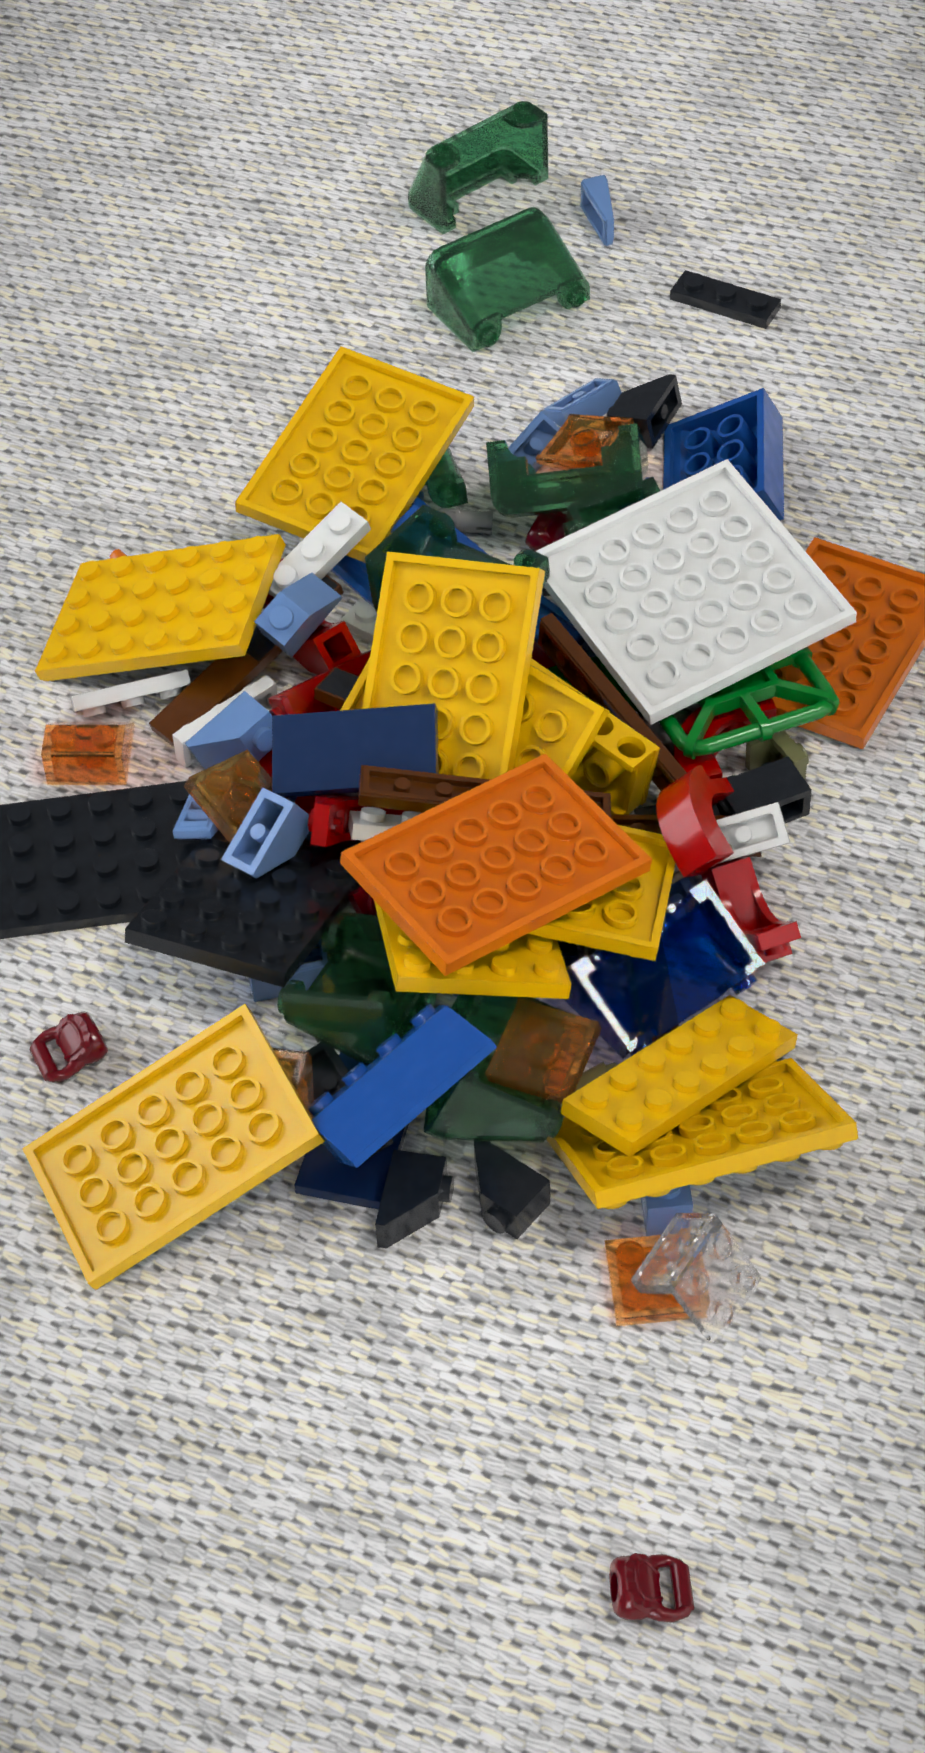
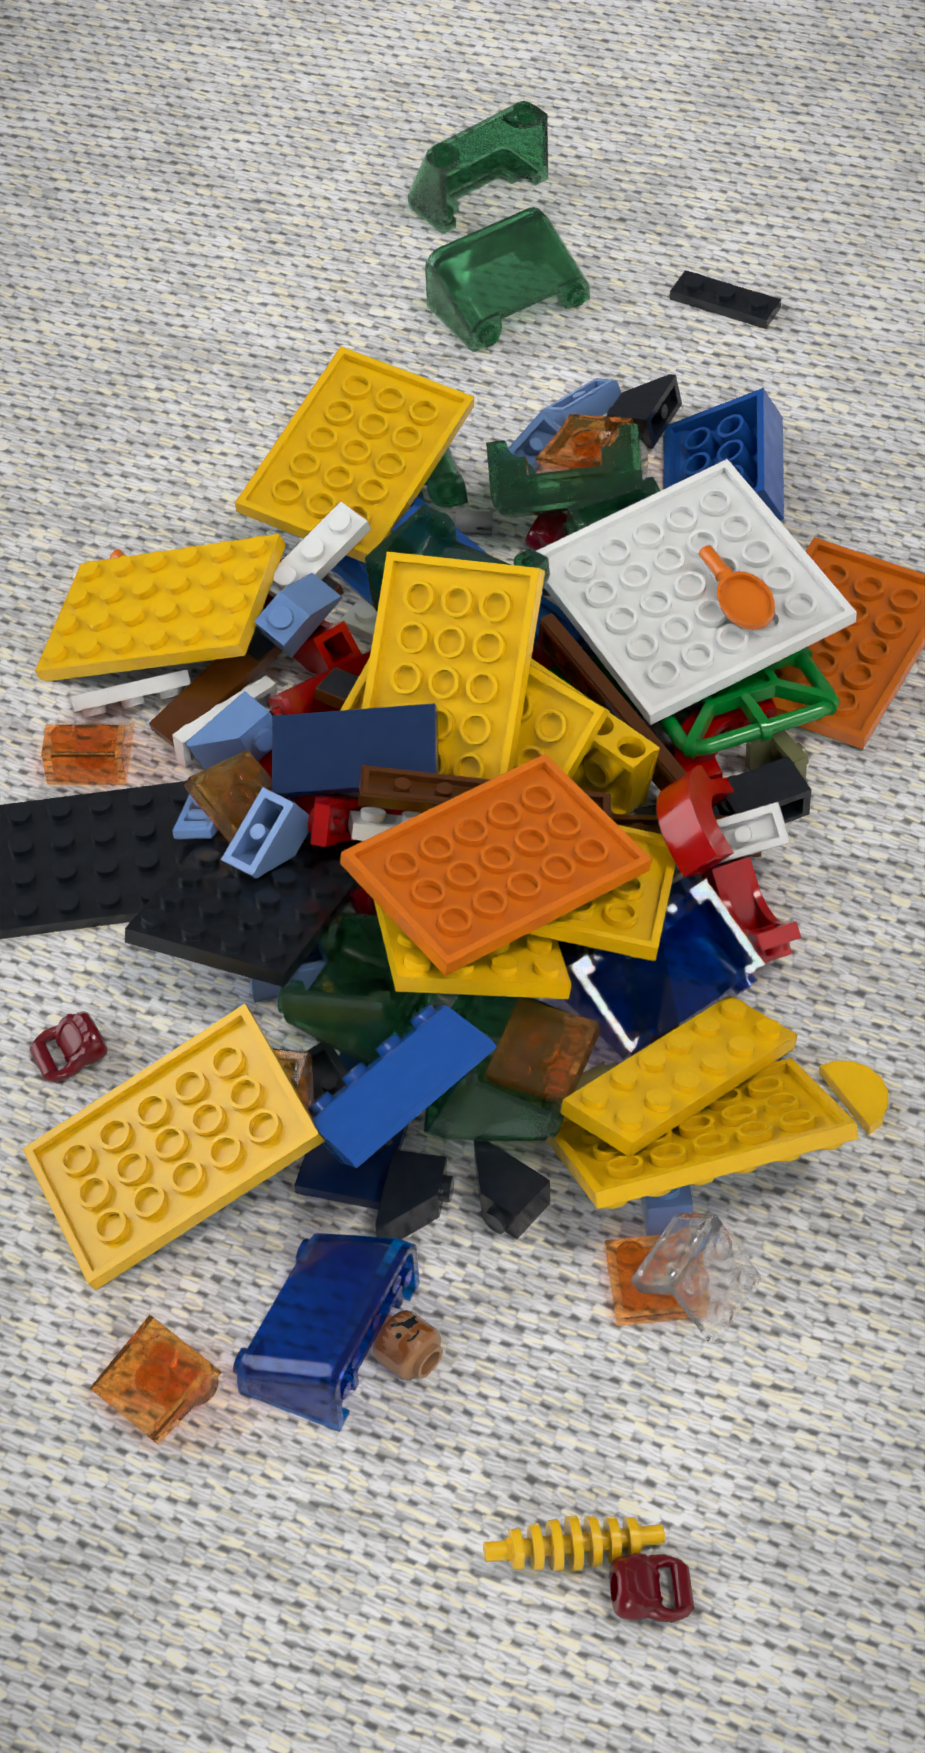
medium blue slope [580,175,614,246] -> none
none -> clear orange slope [90,1315,222,1445]
none -> clear blue windscreen [233,1233,420,1432]
none -> medium nougat head [373,1310,443,1380]
none -> yellow piece [483,1515,665,1571]
none -> orange piece [698,545,775,630]
none -> yellow tile [819,1061,888,1135]

